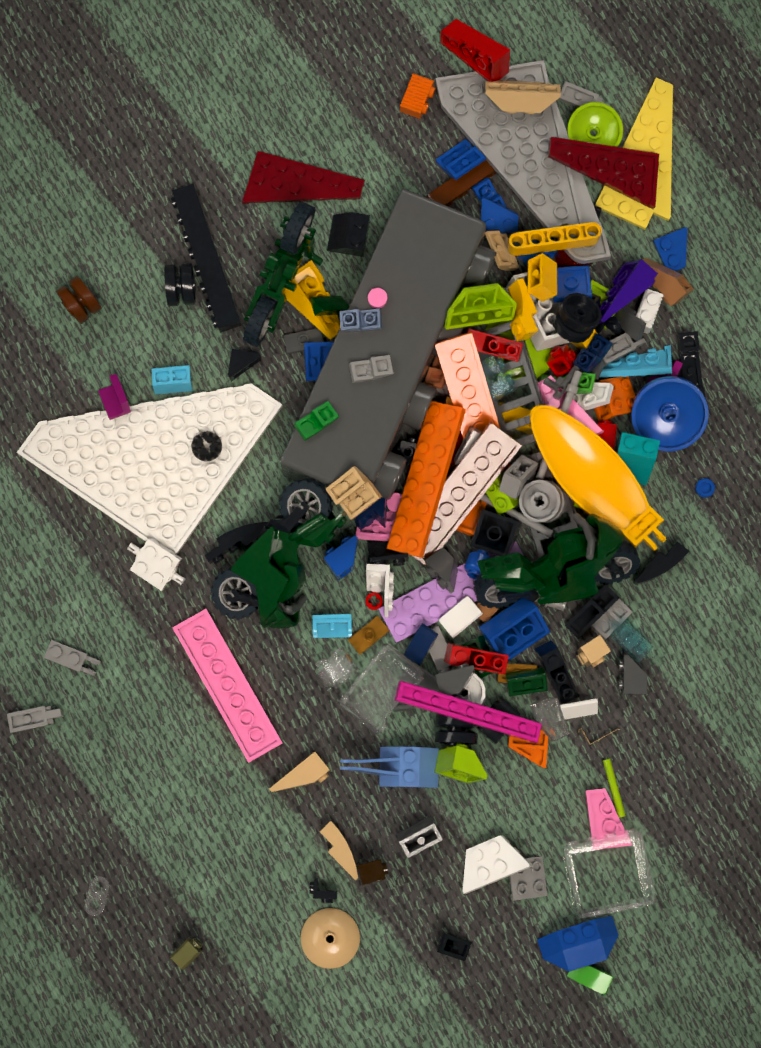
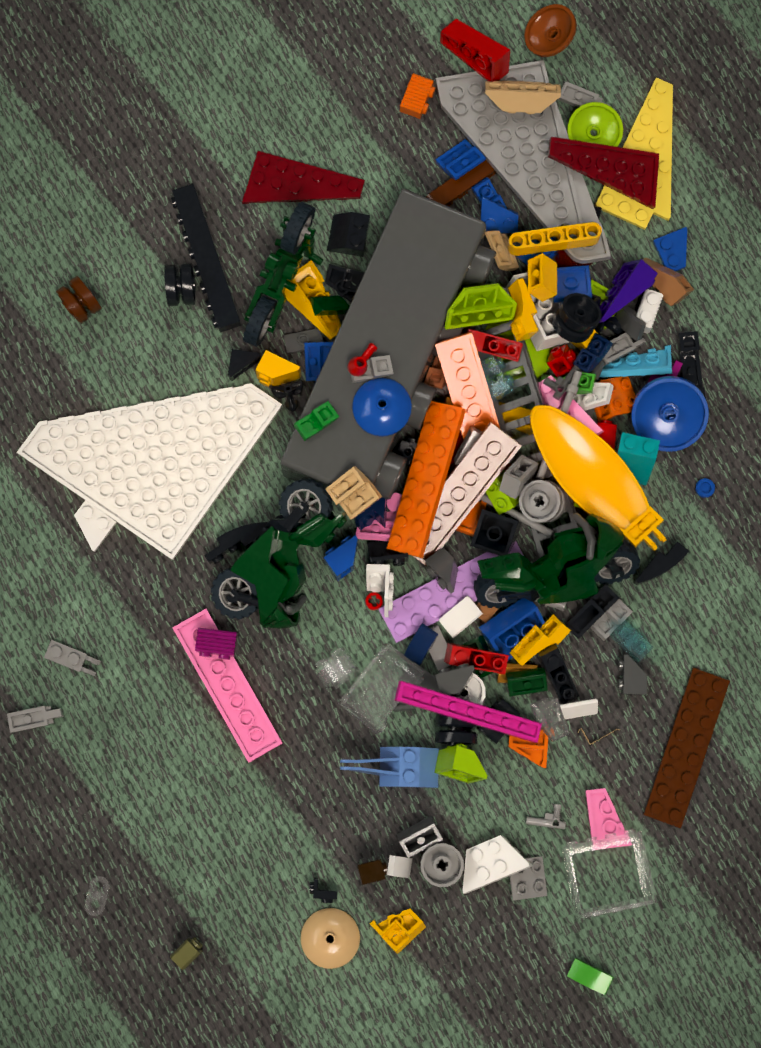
magenta panel [98,374,131,420] -> none
white plate [127,537,186,591] -> none
medium azure hinge [152,365,193,395] -> none
black gear [191,431,222,461] -> none
tan slope [269,752,330,792] -> none
medium azure hinge [312,614,352,638] -> none
tan slope [320,821,358,880] -> none
sand blue slope [340,308,382,331] -> none
pearl gold plate [348,615,390,655] -> none
bright pink tile [368,288,387,309] -> none
black slope [436,931,472,961] -> none
blue head [464,550,490,580] -> none
blue wedge [537,916,619,972] -> none
tan brick [576,635,611,668] -> none
lime bar [603,759,626,818] -> none
none -> white wing [74,500,117,552]
none -> magenta brick [195,628,238,660]
none -> yellow slope [255,350,301,387]
none -> black plant [271,380,304,412]
none -> black slope [325,263,365,302]
none -> red bar [347,343,378,377]
none -> blue dish [352,378,412,437]
none -> yellow slope [370,909,426,954]
none -> white slope [387,855,413,878]
none -> light grey wheel [420,843,464,887]
none -> yellow slope [510,614,571,666]
none -> dark orange dish [524,4,577,57]
none -> light grey hose [526,804,566,829]
none -> reddish brown plate [643,668,730,828]

